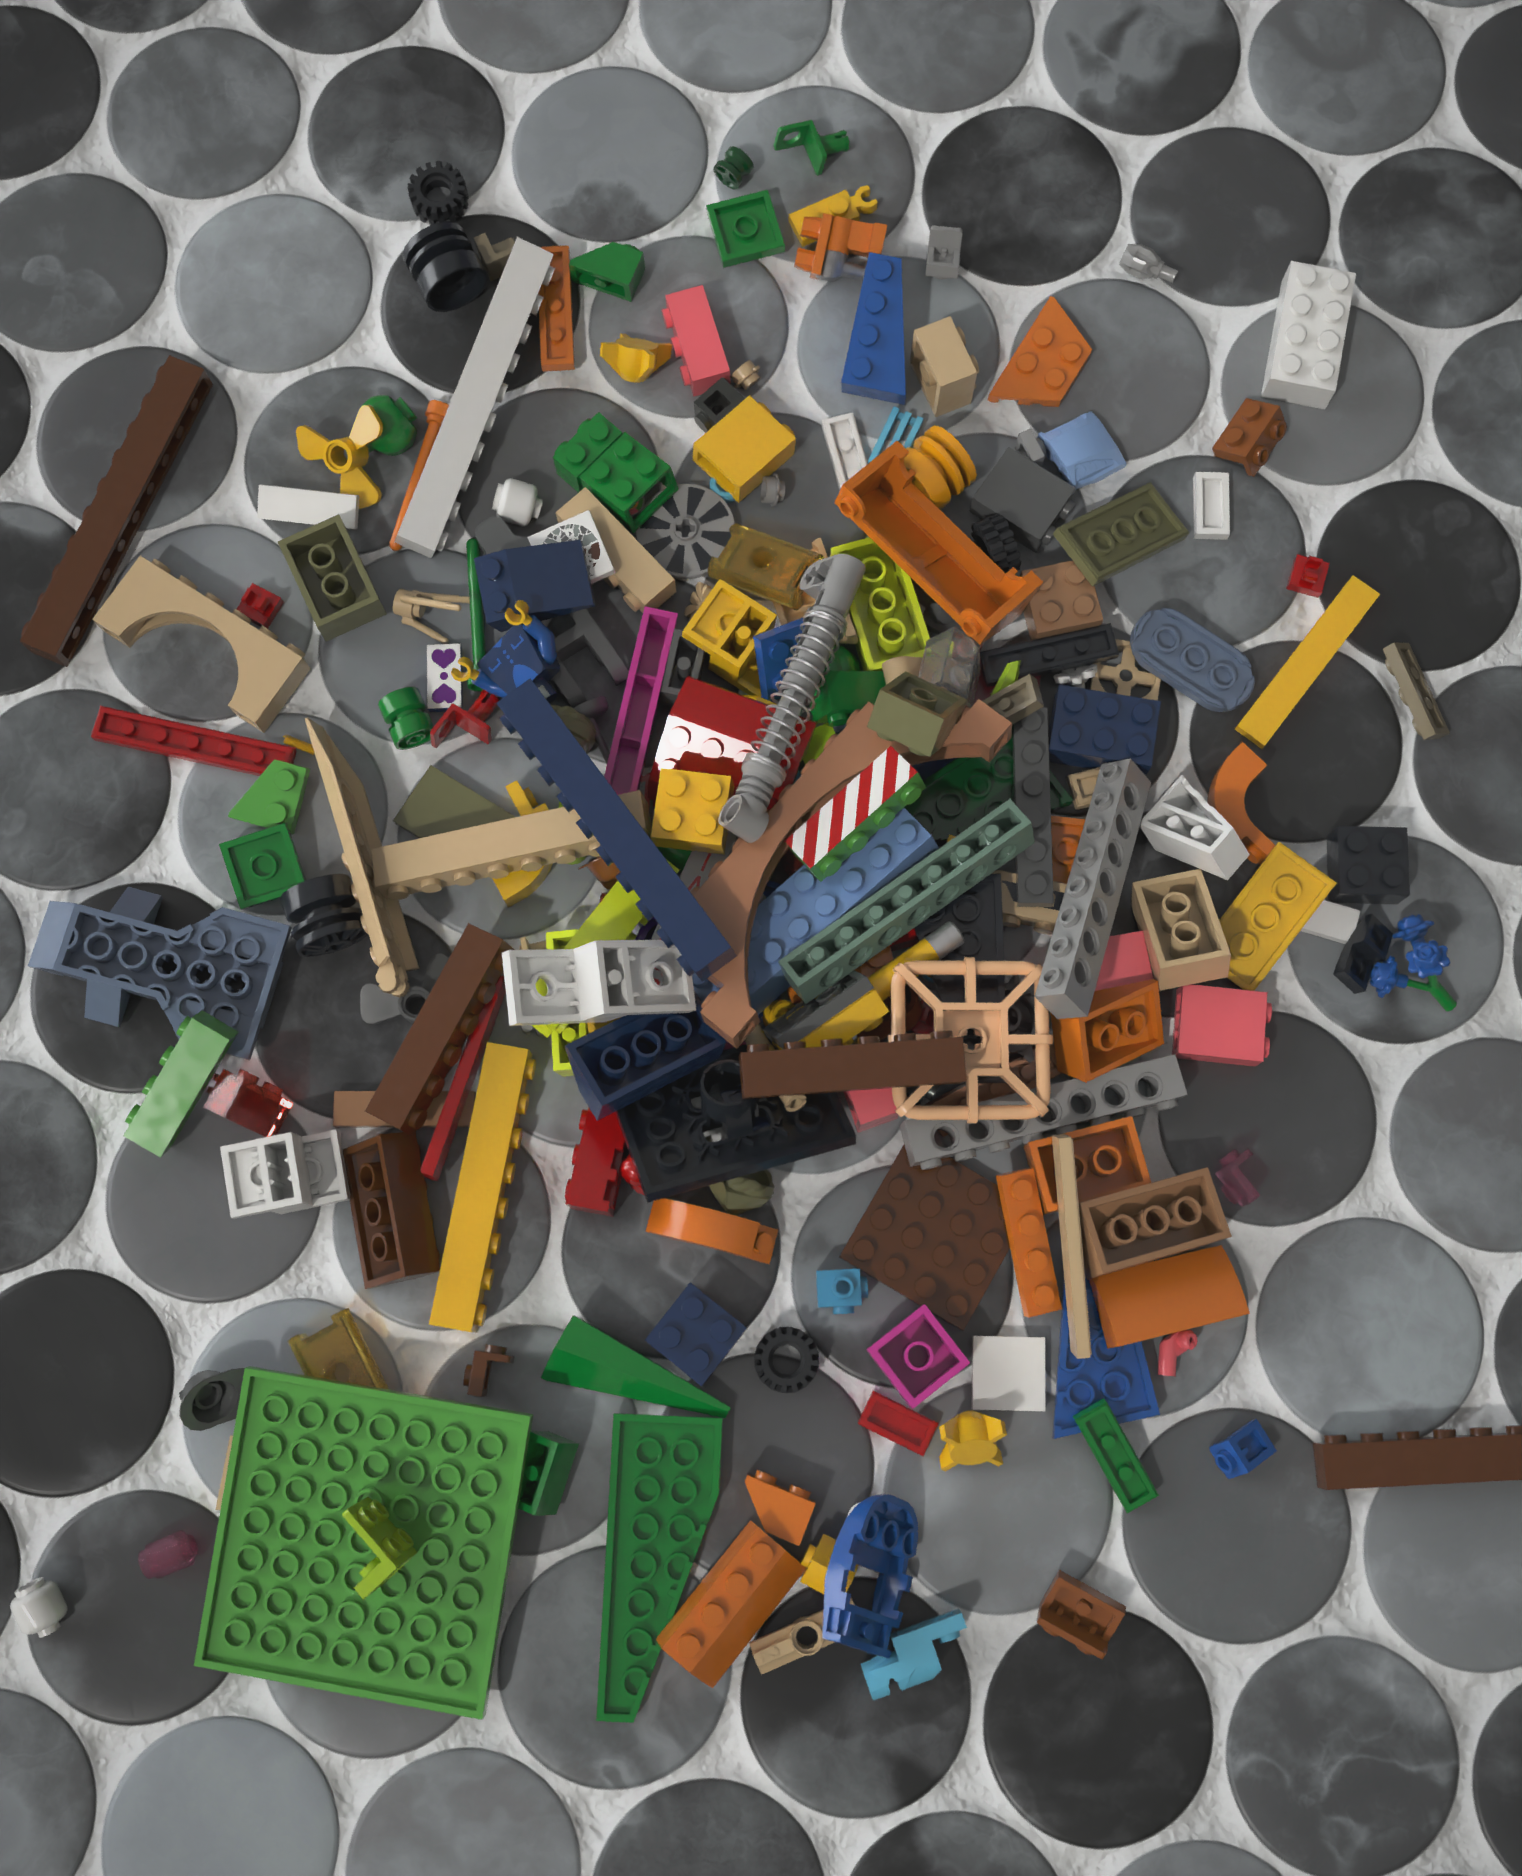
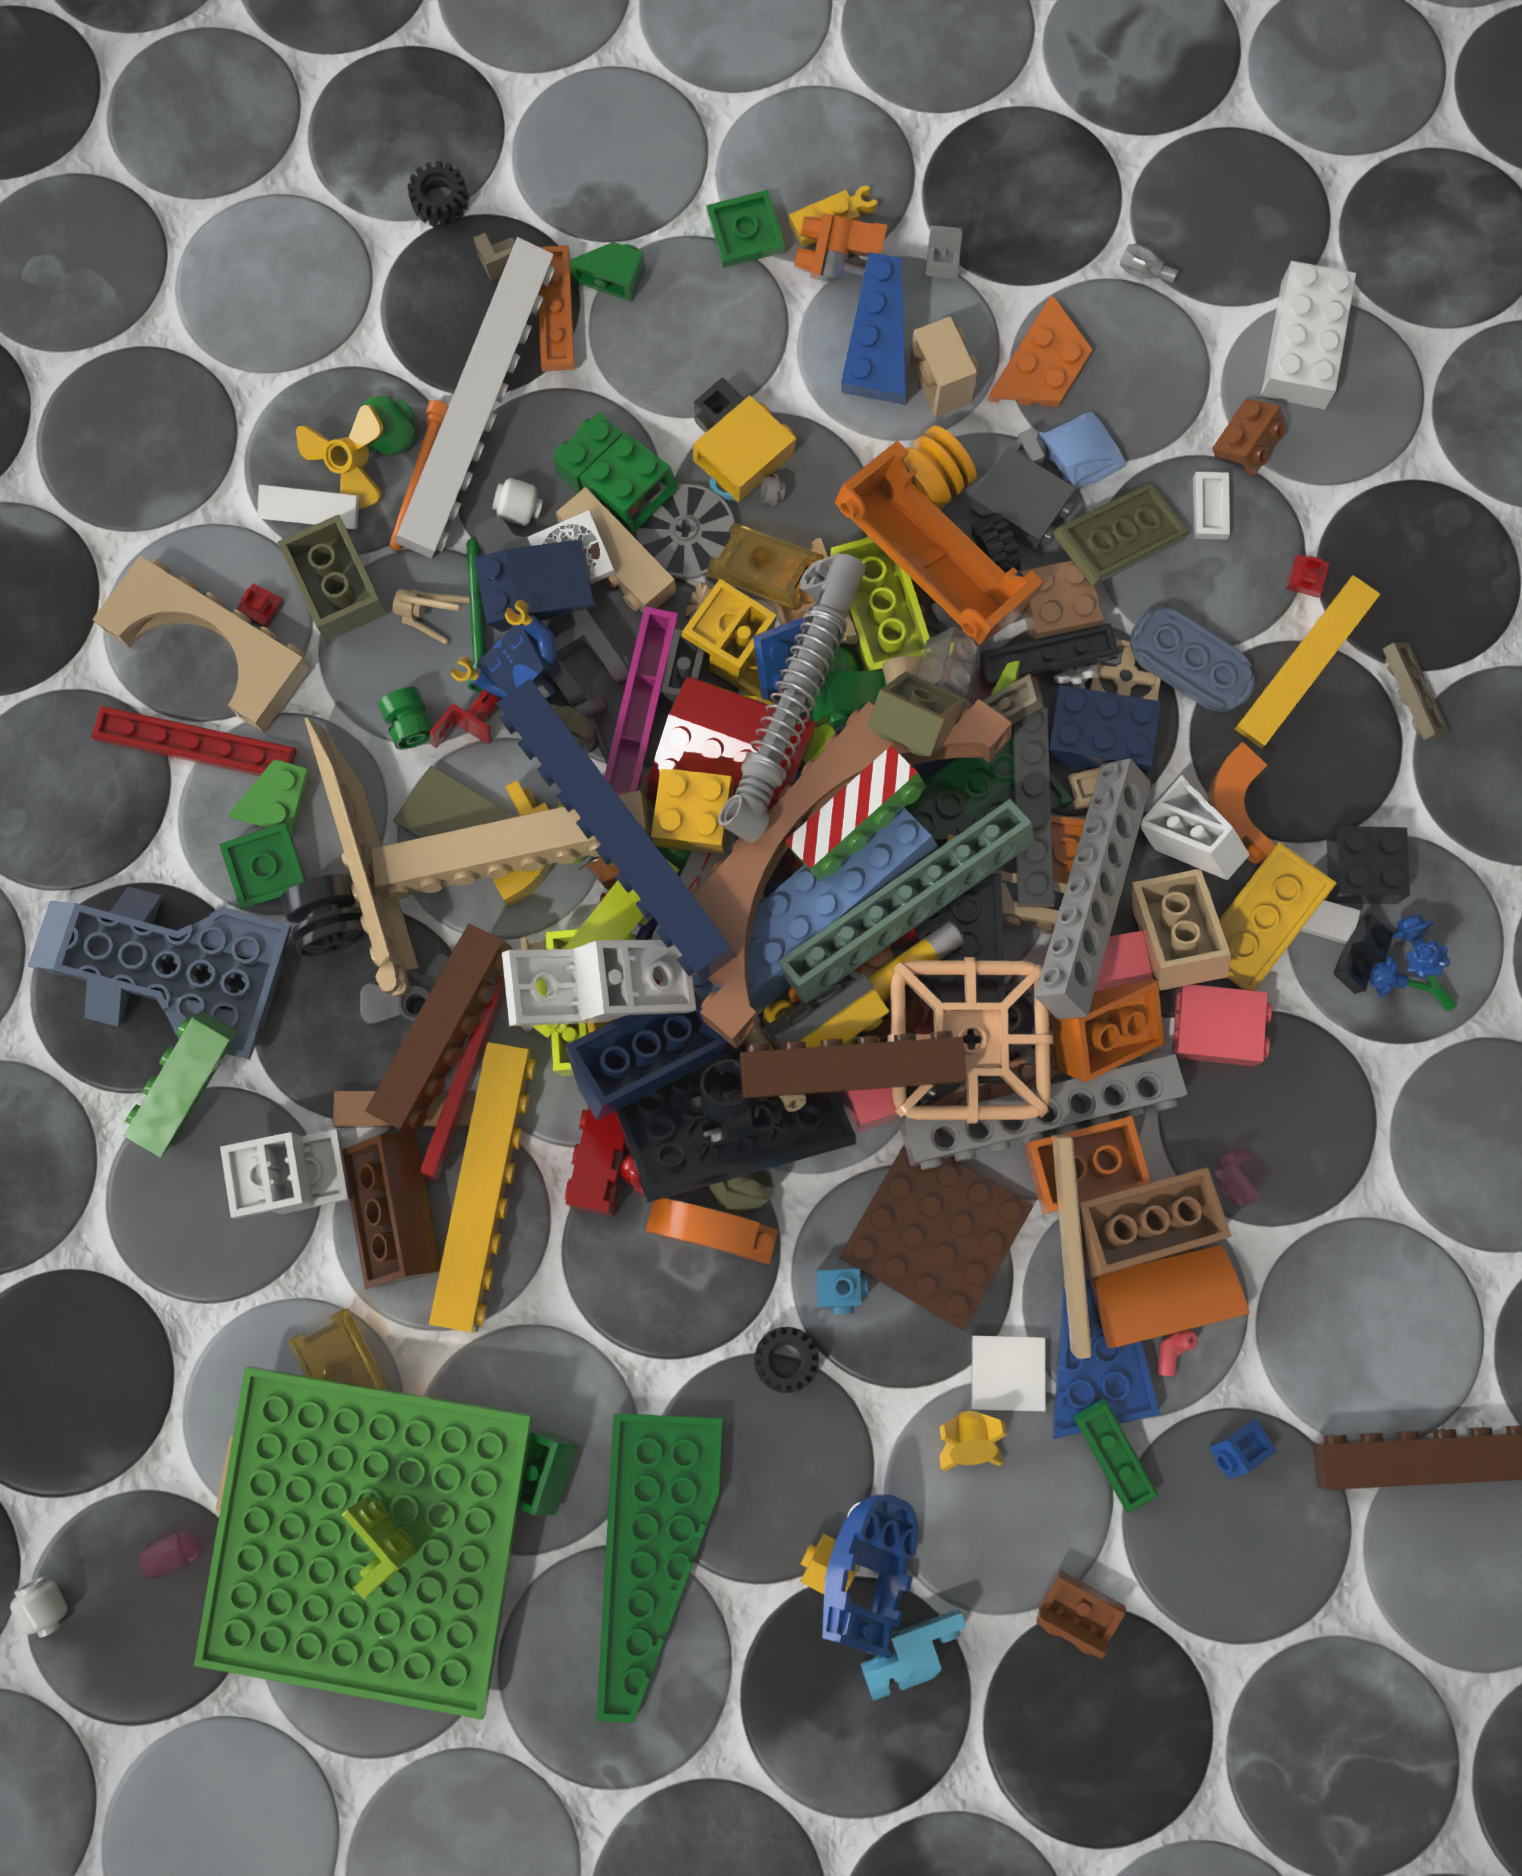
reddish brown brick [20,355,213,667] -> none
dark grey piece [179,1368,245,1431] -> none
clear red brick [203,1069,293,1137] -> none
yellow leg [283,734,315,755] -> none
black wheel [402,222,488,312] -> none
tile [427,643,463,712] -> none
reddish brown bracket [463,1344,515,1397] -> none
green wedge [540,1315,731,1418] -> none
yellow piece [600,333,672,383] -> none
dark blue piece [645,1282,748,1387] -> none
orange slope [656,1520,806,1689] -> none
coral brick [662,285,731,396] -> none
dark green wheel [713,146,754,189] -> none
tan plate [730,360,760,390] -> none
orange slope [745,1470,816,1546] -> none
tan piece [749,1597,855,1675] -> none
green bracket [773,120,850,175] -> none
white tile [821,412,868,490] -> none
red tile [857,1390,939,1457] -> none
dark pink brick [865,1304,970,1409] -> none
medium azure tile [867,406,924,463] -> none
orange plate [996,1168,1062,1318] -> none

